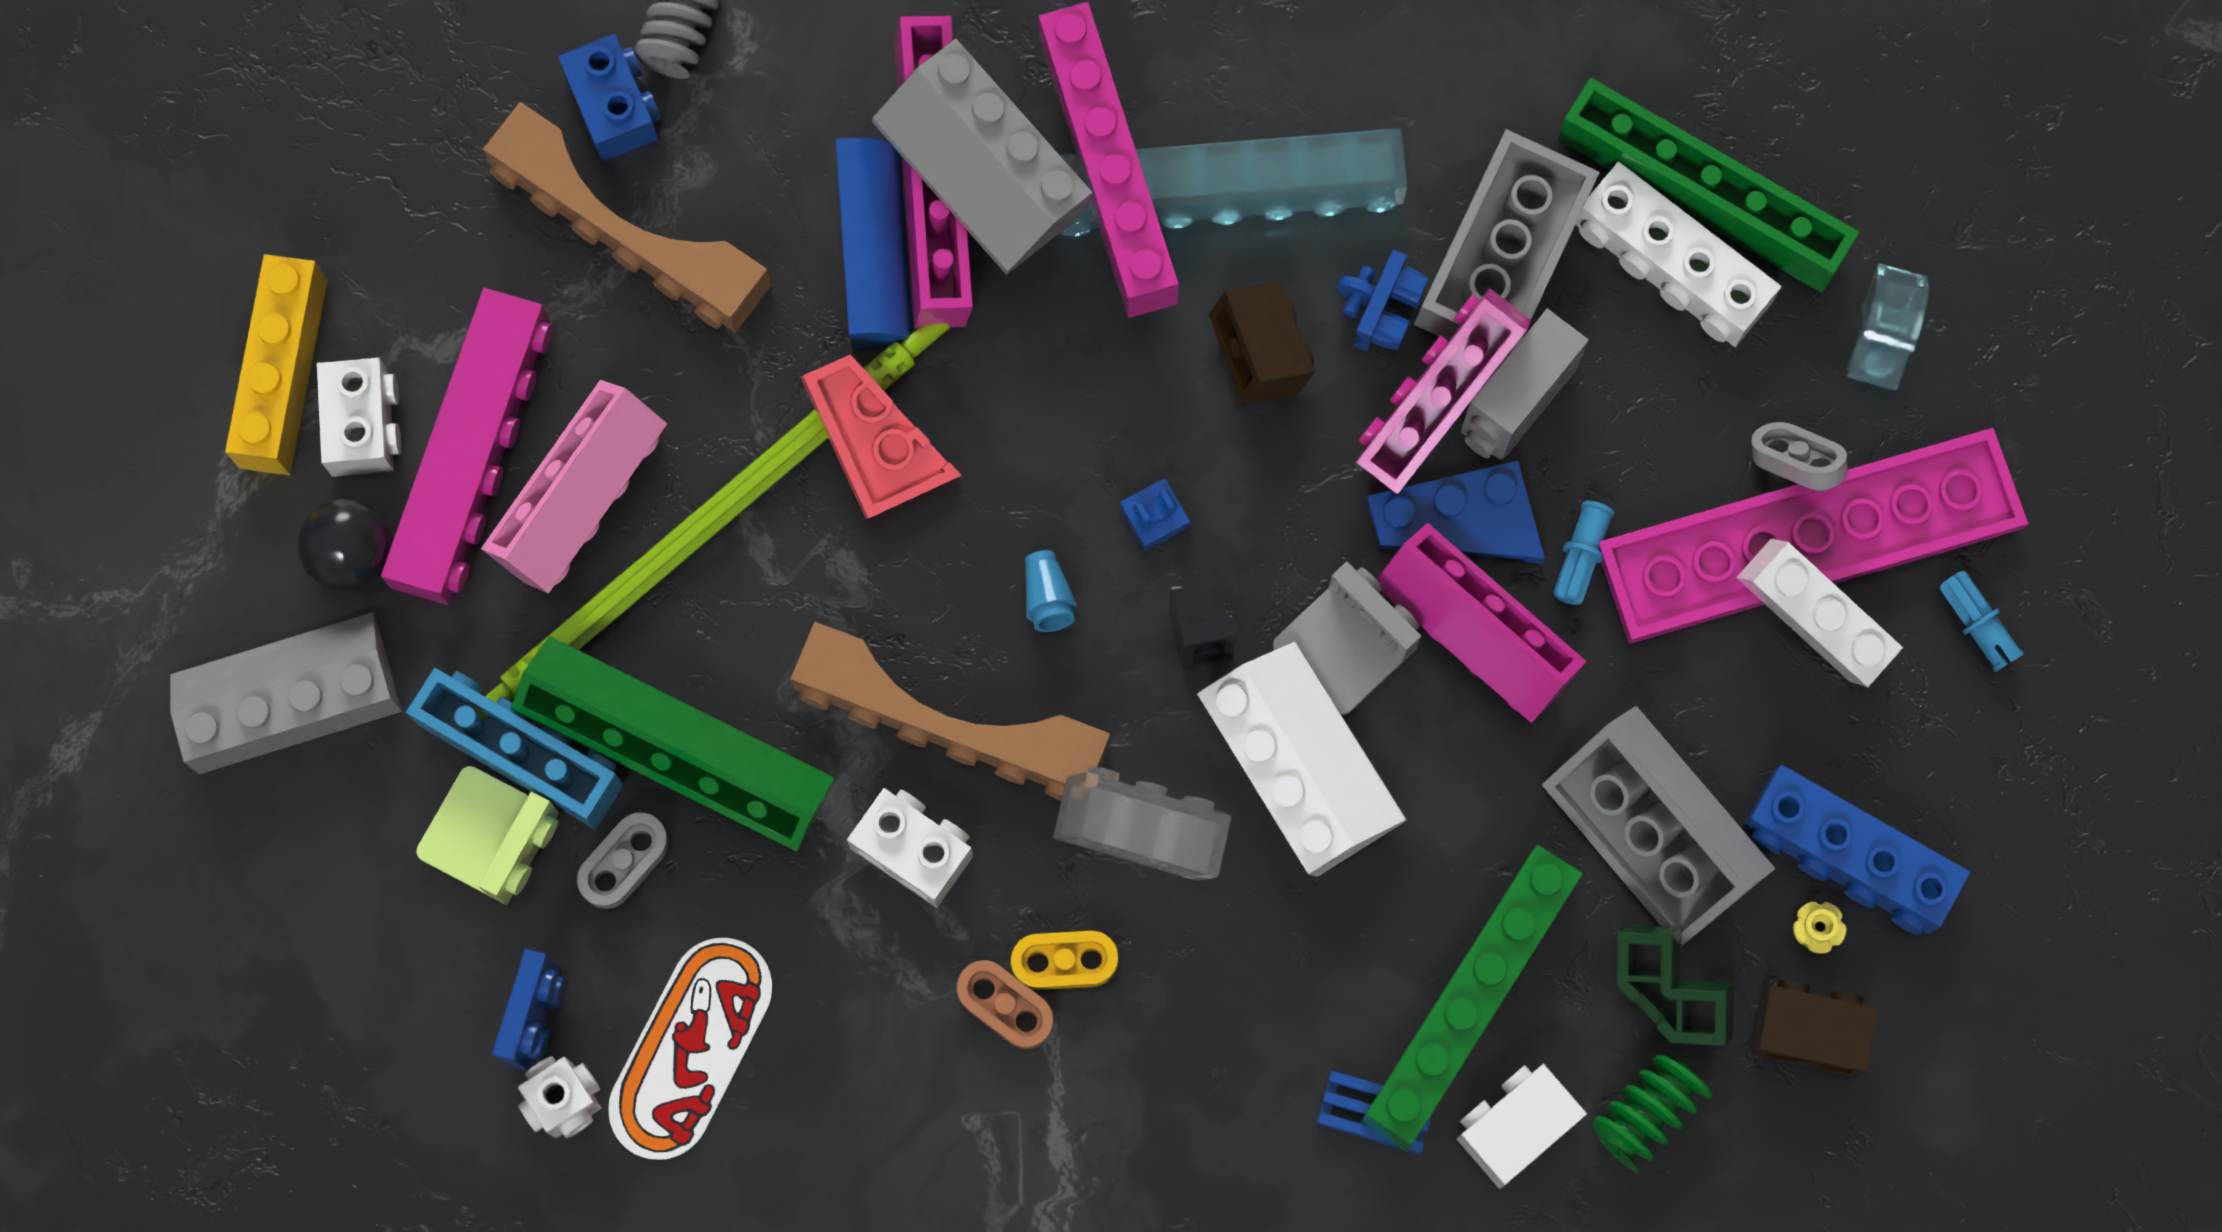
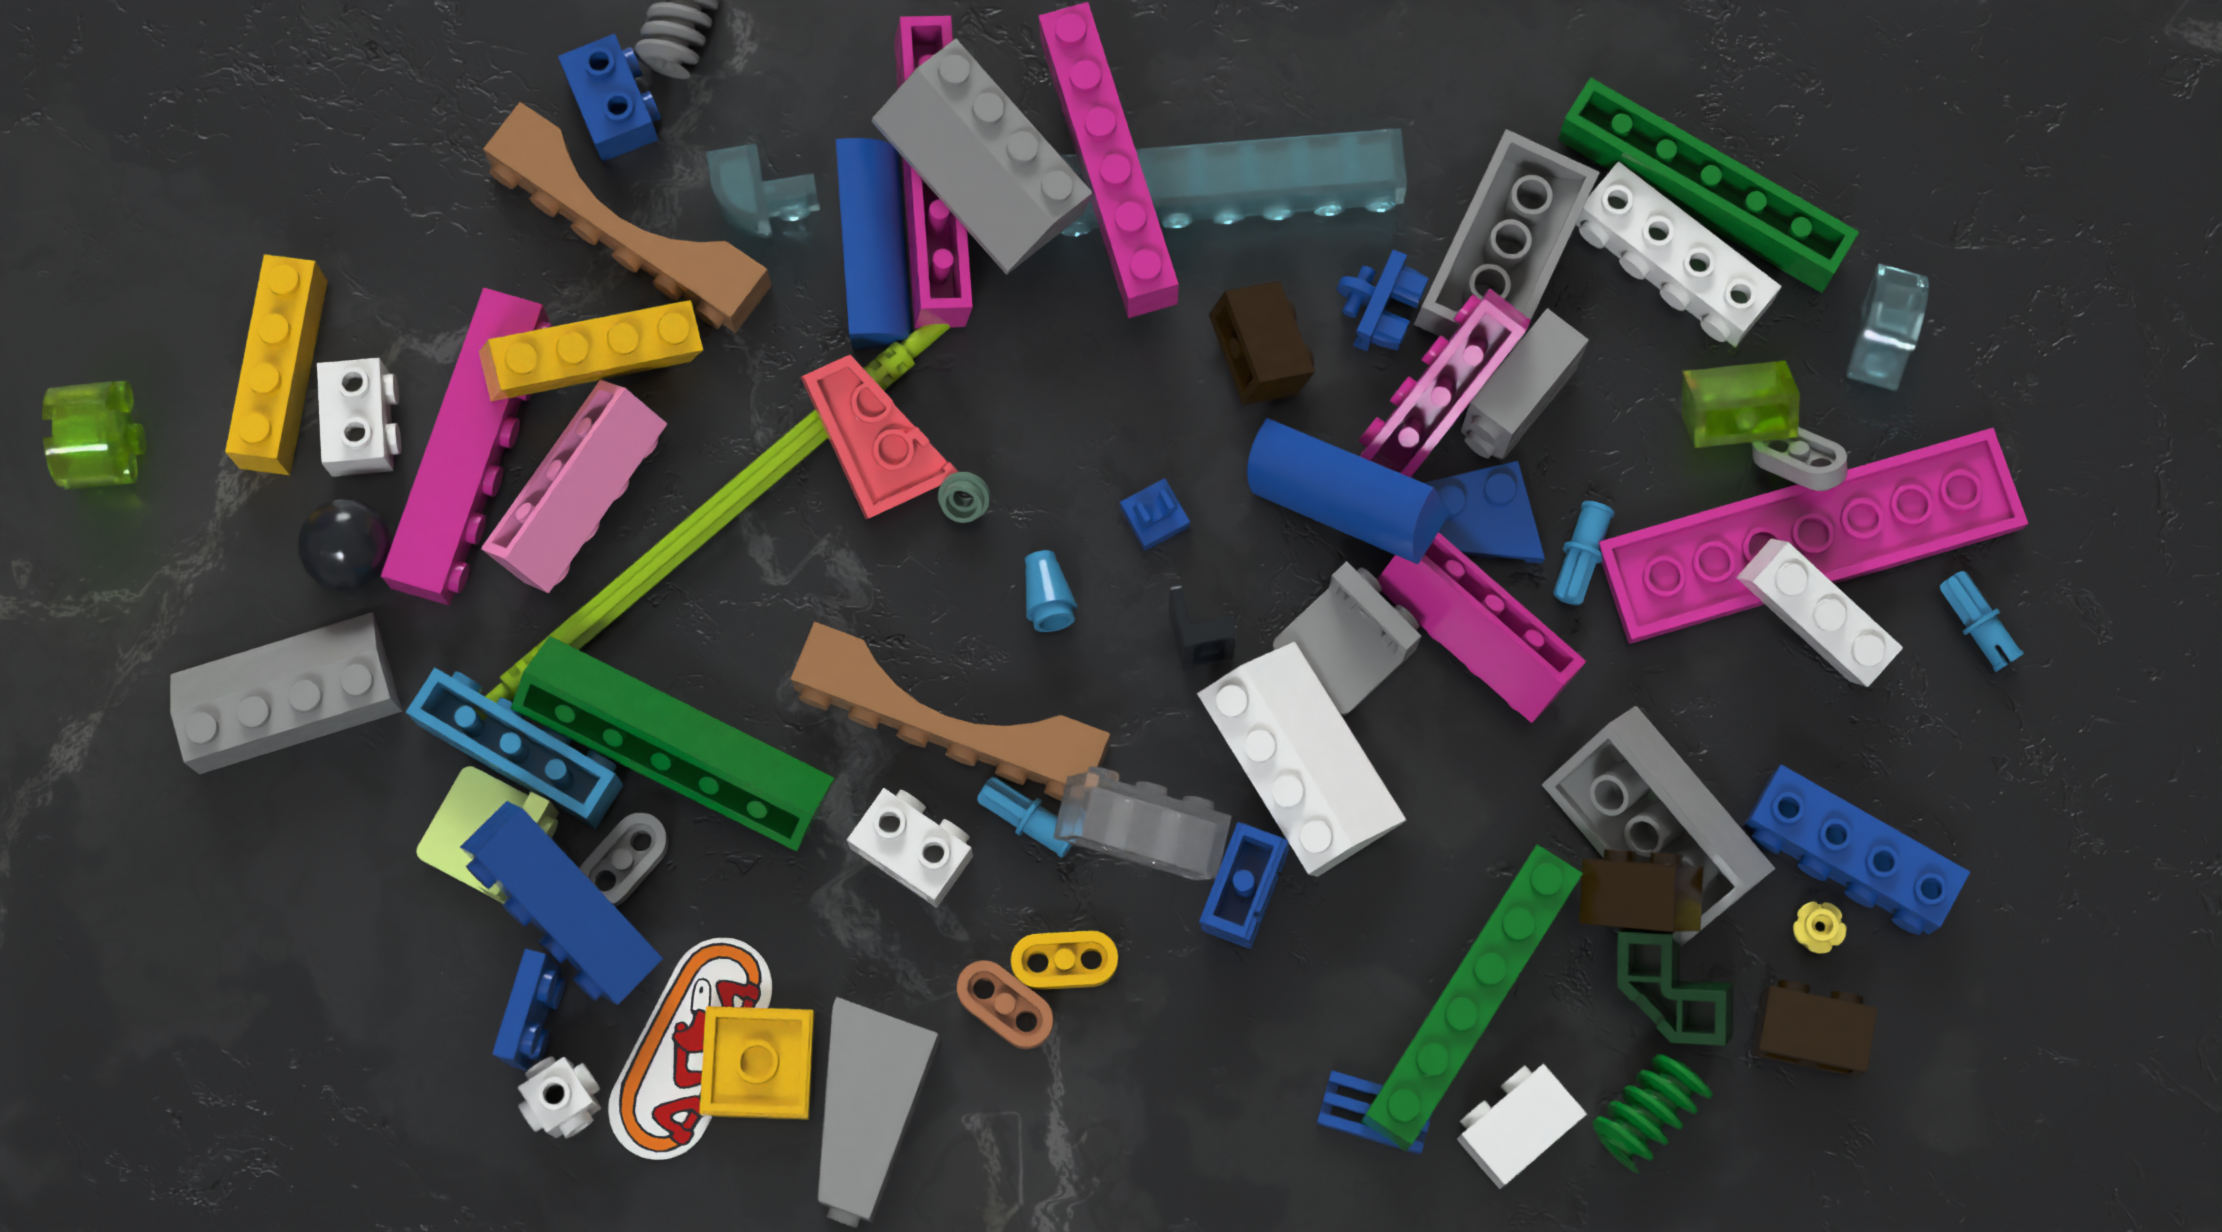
none -> clear neon green brick [42,381,146,490]
none -> blue brick [460,801,663,1005]
none -> yellow brick [479,300,703,402]
none -> yellow plate [700,1006,815,1120]
none -> clear light blue brick [706,144,820,238]
none -> light grey slope [818,997,940,1228]
none -> sand green plate [938,472,990,523]
none -> dark azure axle [977,776,1080,858]
none -> blue brick [1199,822,1290,949]
none -> blue brick [1247,418,1451,565]
none -> dark brown brick [1579,849,1704,932]
none -> clear neon green brick [1682,361,1800,448]

